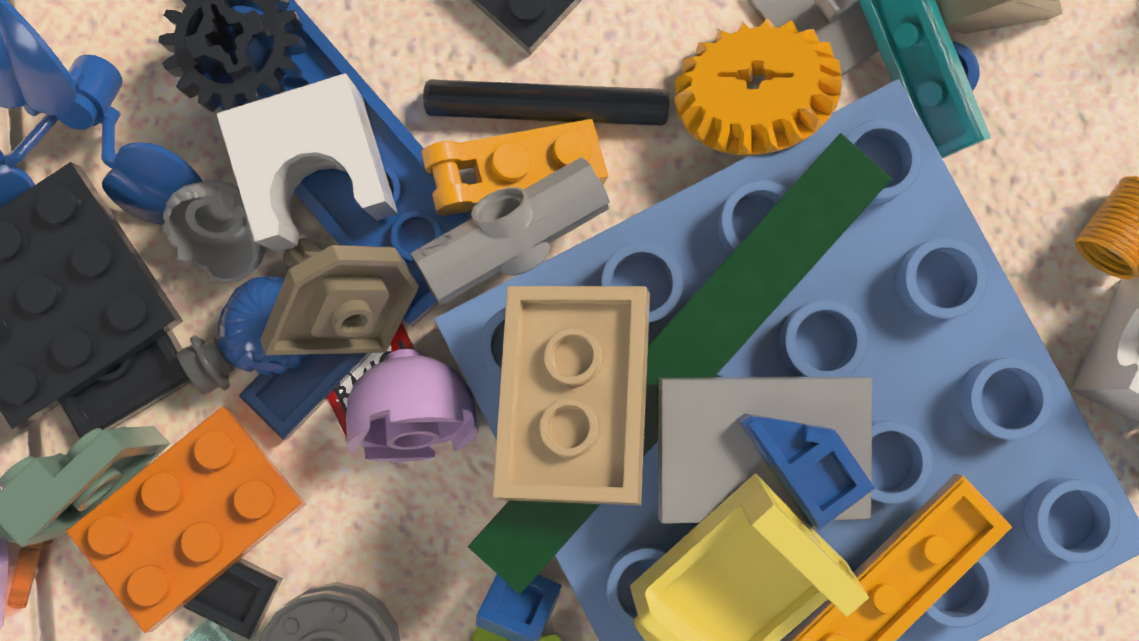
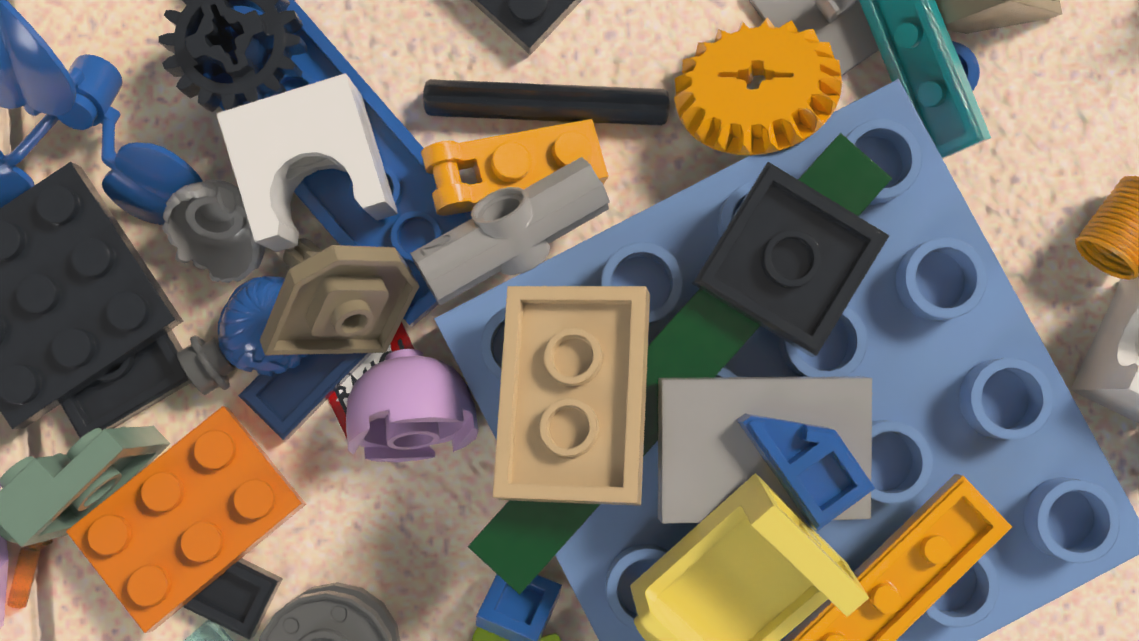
none -> black tile [692,162,890,357]

